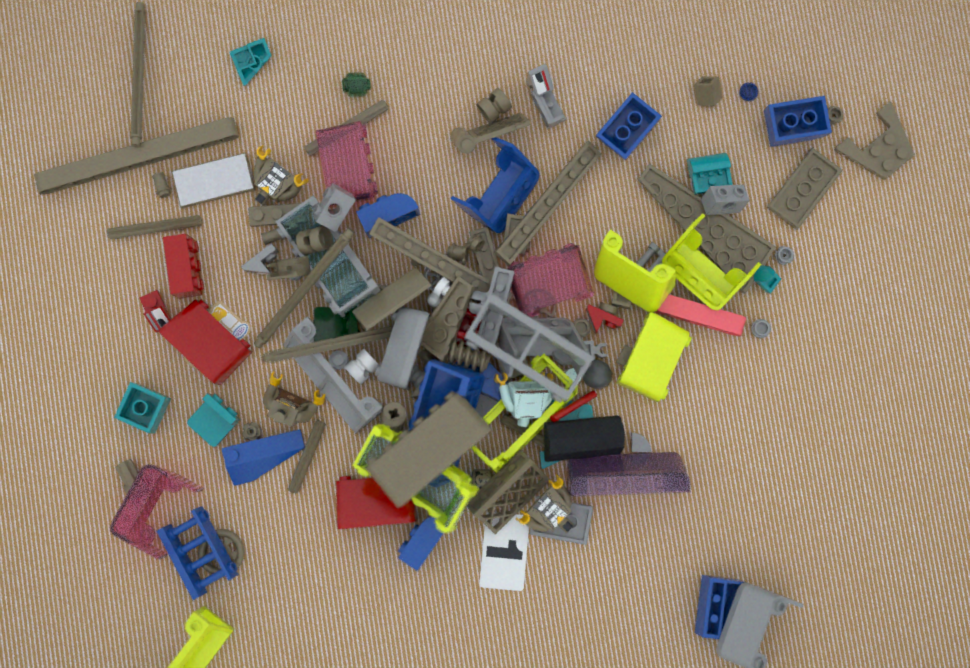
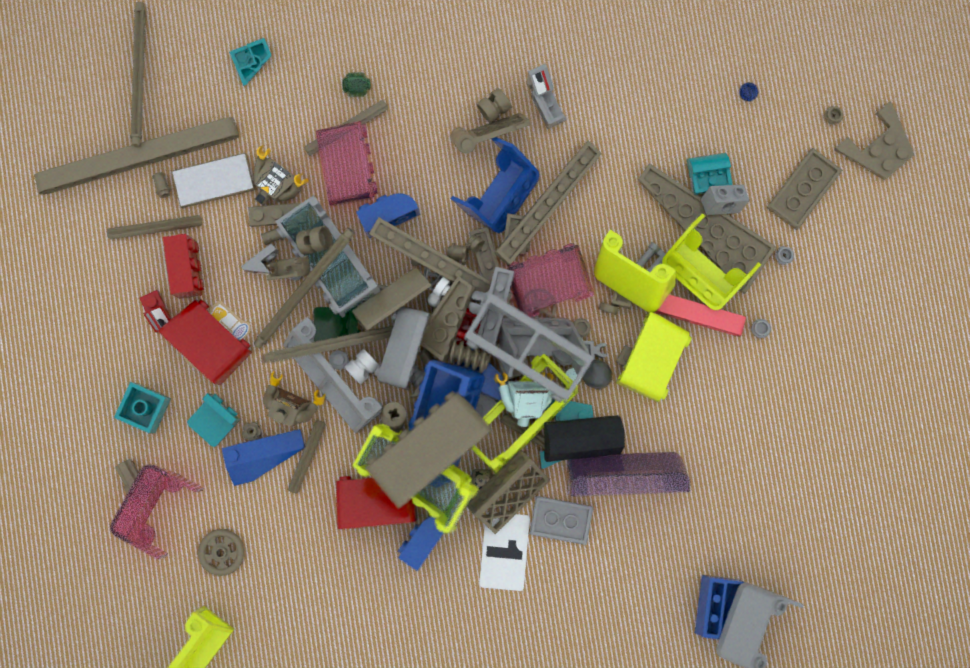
blue fence [156,506,239,600] -> none
light grey brick [313,183,356,232] -> none
torso [515,474,574,533] -> none
red bar [550,390,597,422] -> none
red slope [586,304,624,334] -> none
blue brick [596,92,662,161] -> none
light grey tile [631,433,651,452] -> none
dark tan panel [694,77,722,106] -> none
teal plate [754,265,781,294] -> none
blue brick [764,96,832,147] -> none

